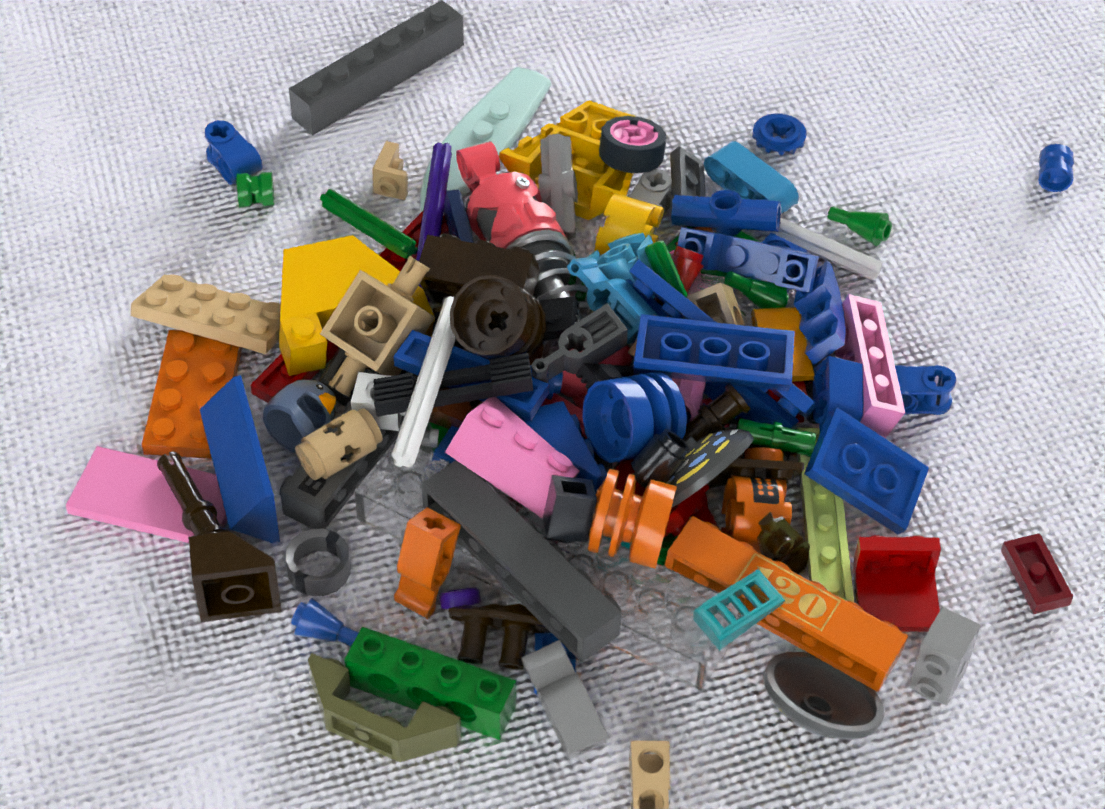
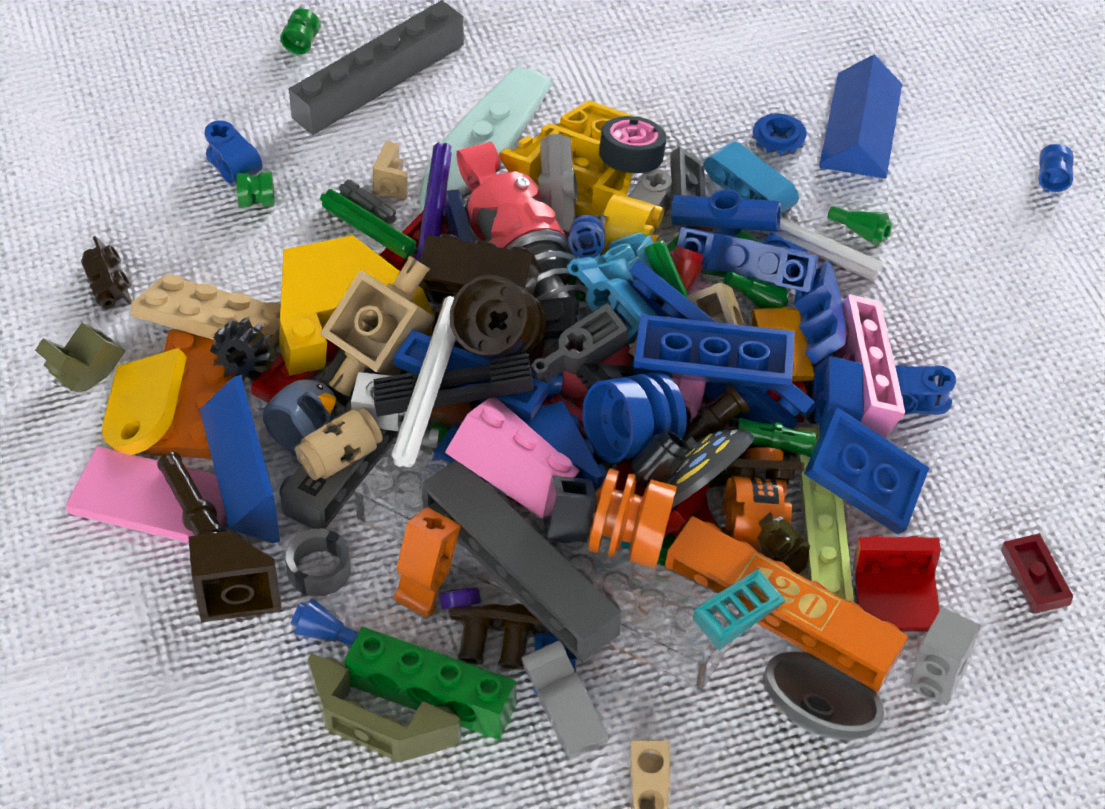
none -> olive brick [35,322,126,392]
none -> dark brown hinge [81,236,132,309]
none -> yellow tile [102,348,187,455]
none -> black gear [210,317,277,382]
none -> green wheel [280,8,321,54]
none -> dark grey axle [339,180,397,225]
none -> blue wheel [568,215,605,258]
none -> blue slope [819,54,902,179]

